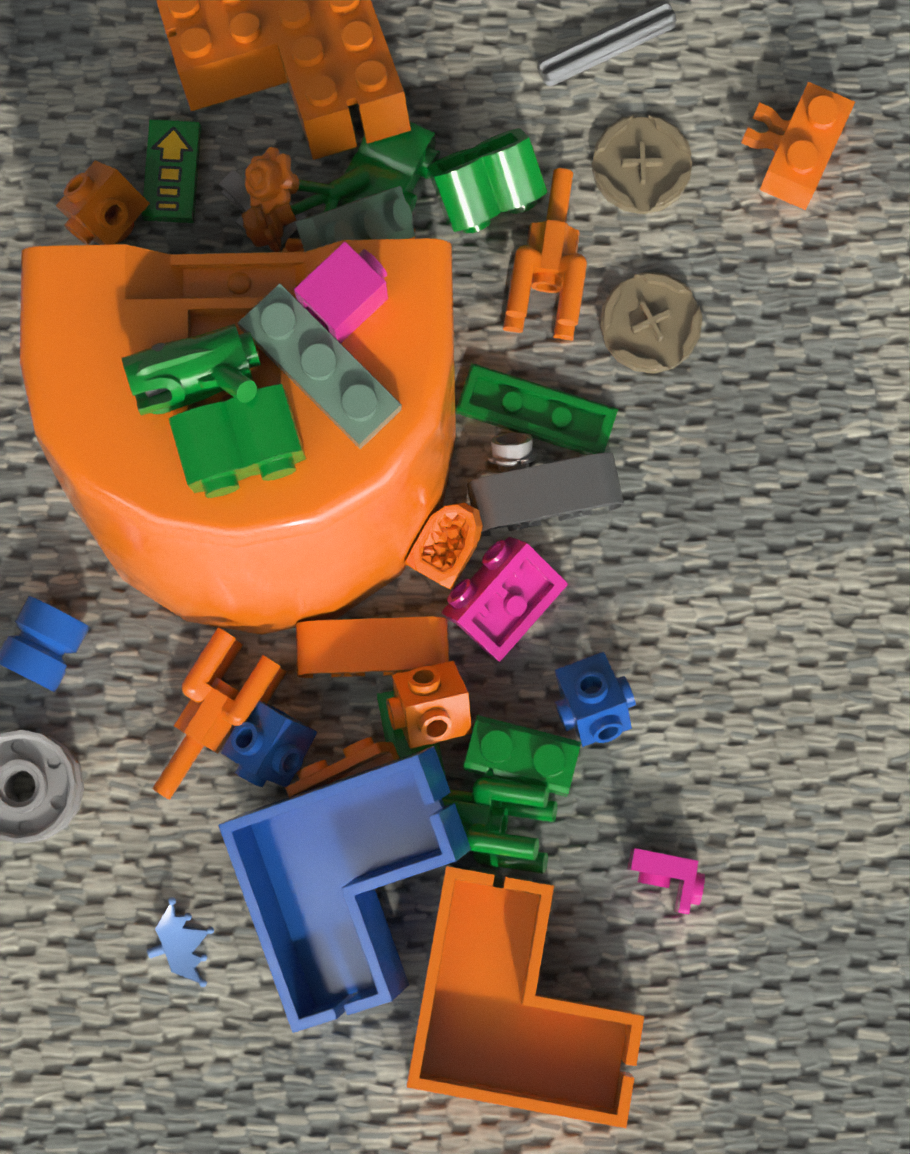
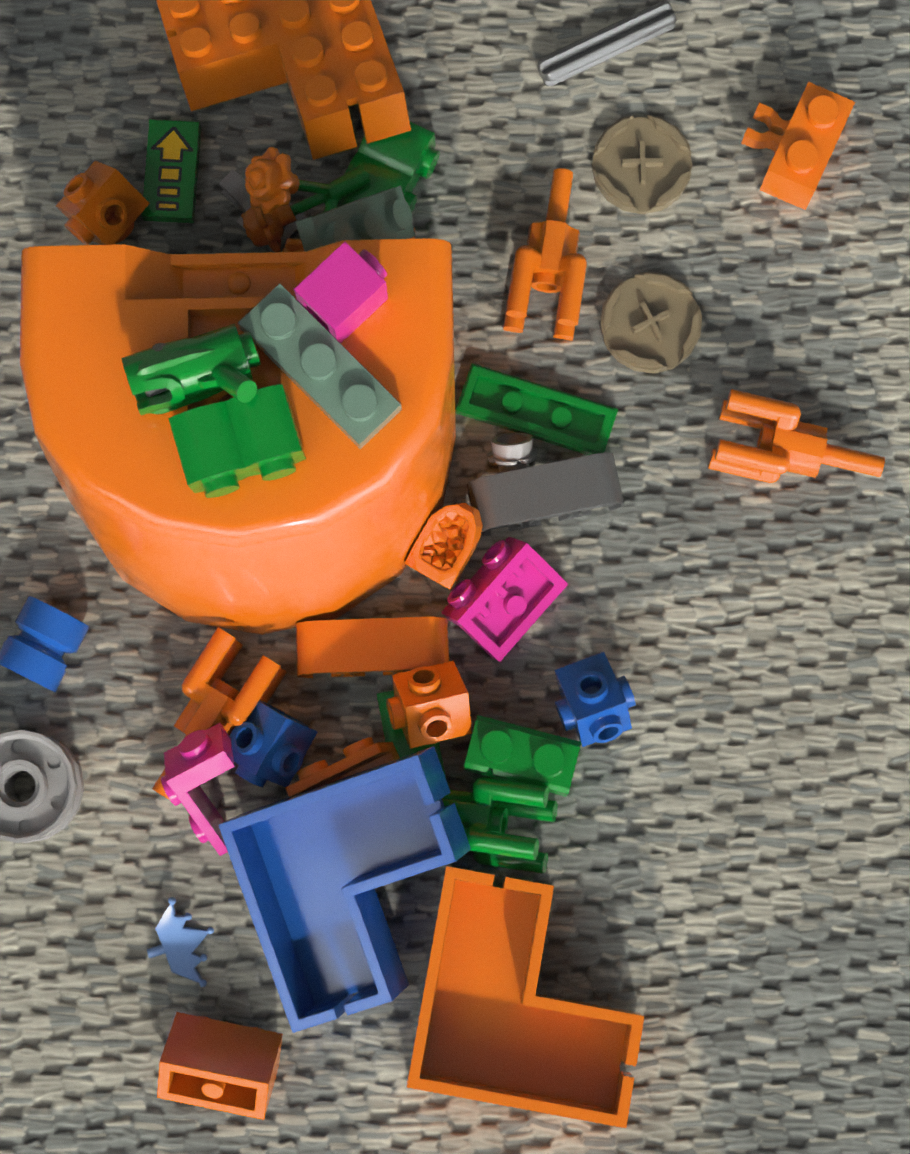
green brick [427,128,548,233] -> none
dark pink bracket [627,848,705,915] -> none
none -> orange brick [157,1012,283,1120]
none -> dark pink bracket [161,723,235,856]
none -> orange plant [708,389,885,483]

